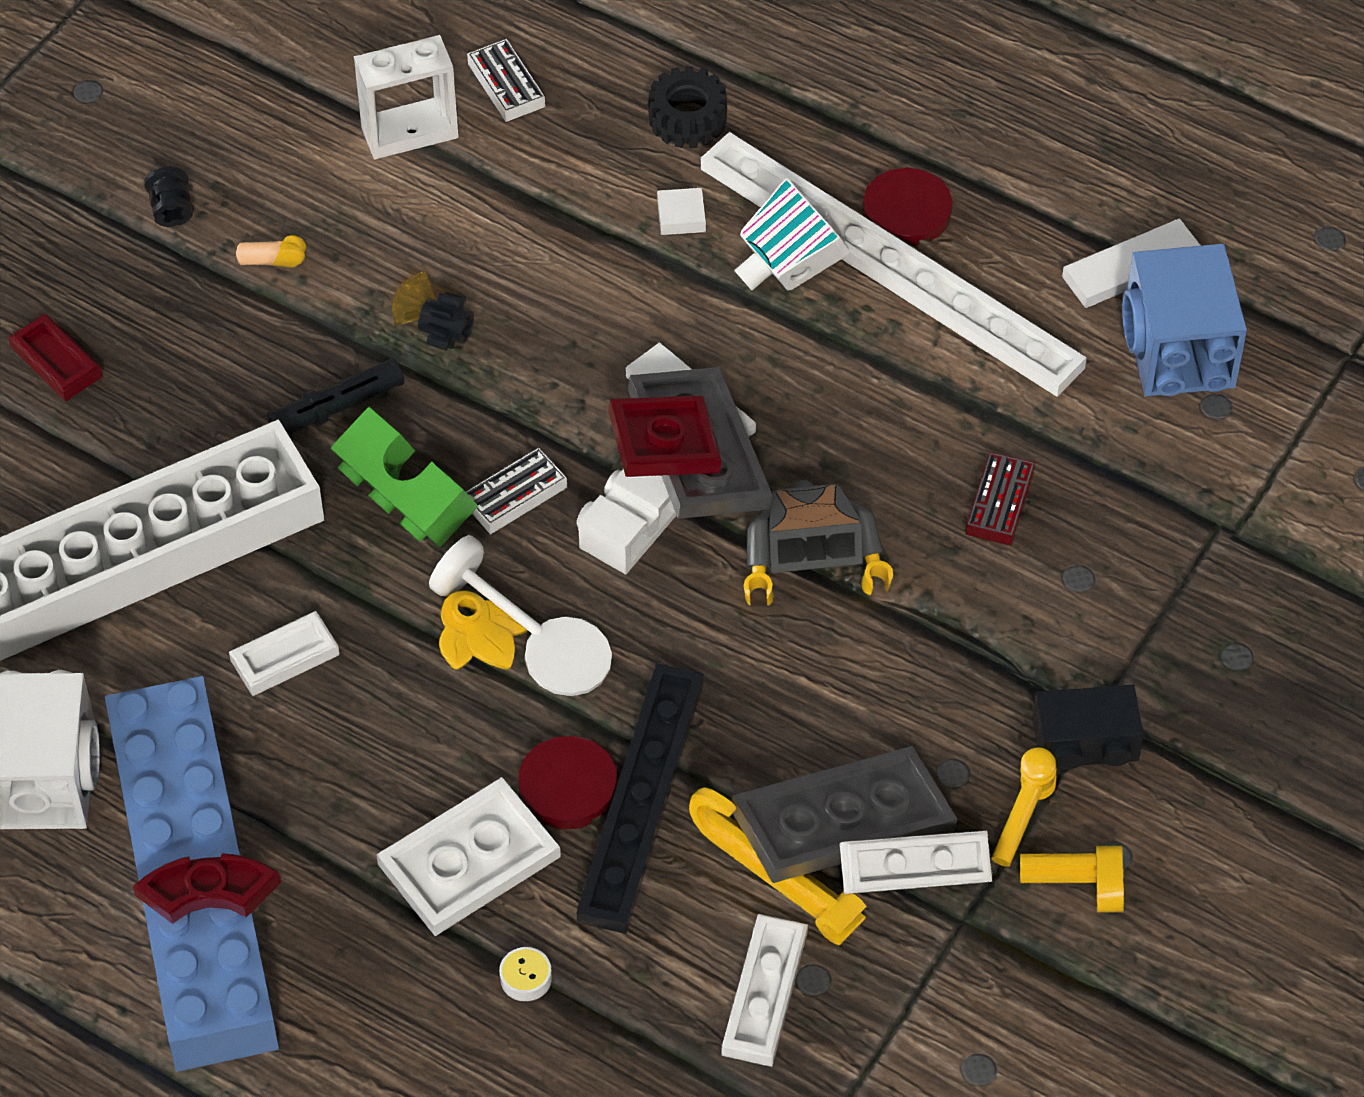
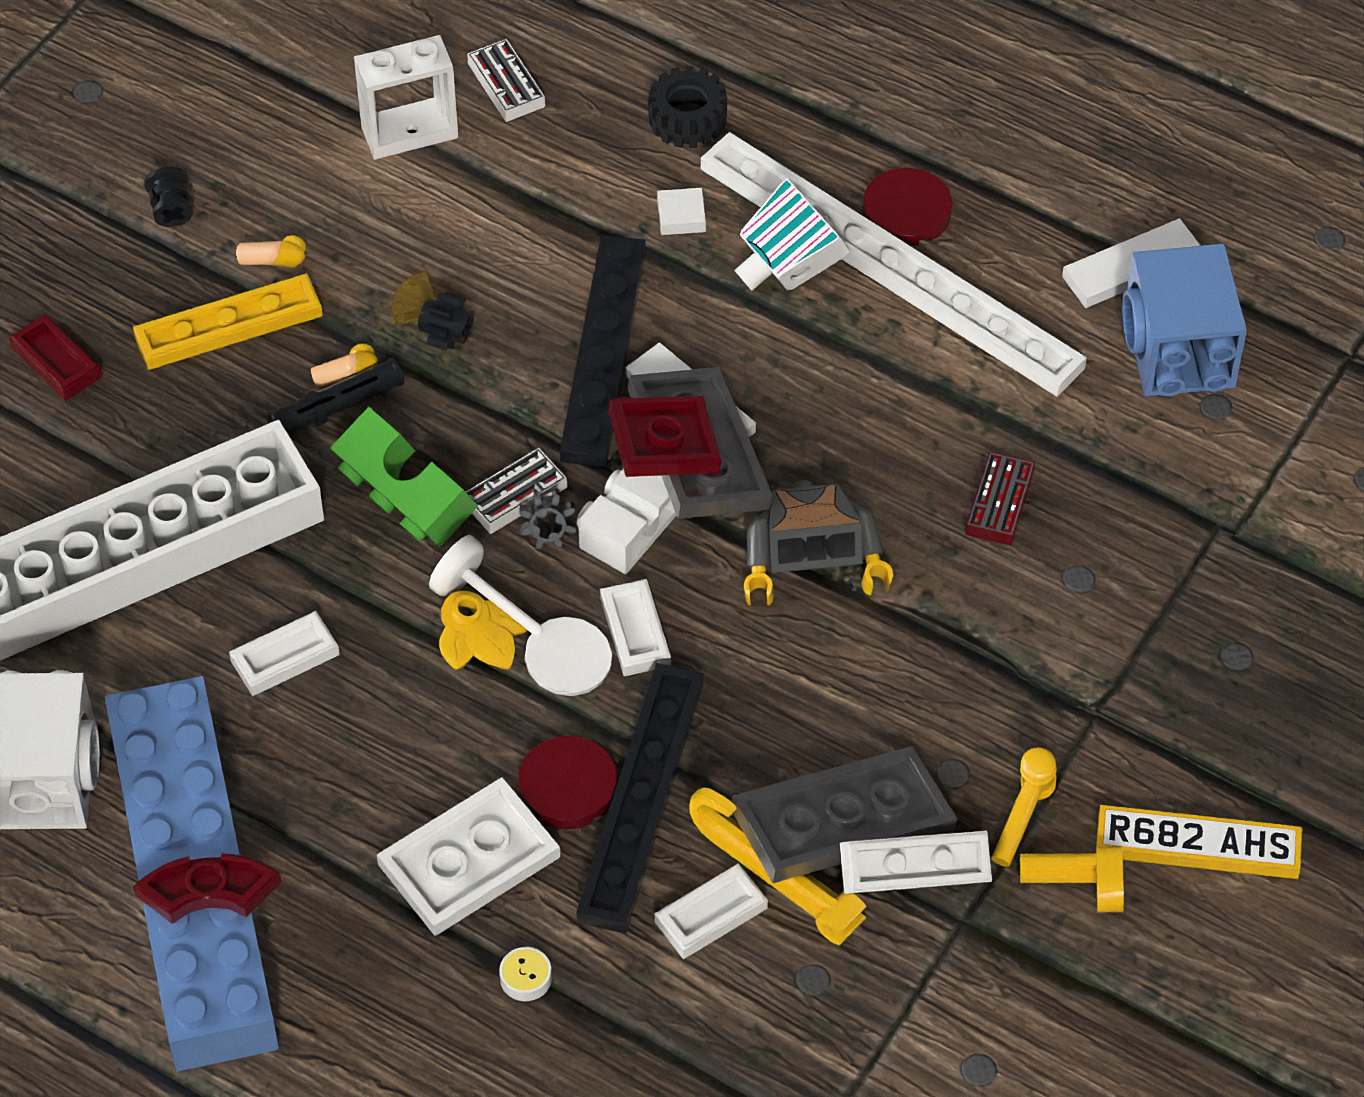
white tile [722,914,808,1067] -> none
black brick [1032,684,1144,770] -> none
none -> yellow tile [133,273,323,370]
none -> light nougat arm [311,343,378,389]
none -> black gear [519,489,576,549]
none -> black plate [560,235,646,467]
none -> white tile [600,579,671,676]
none -> white tile [655,863,768,959]
none -> tile [1096,805,1302,879]

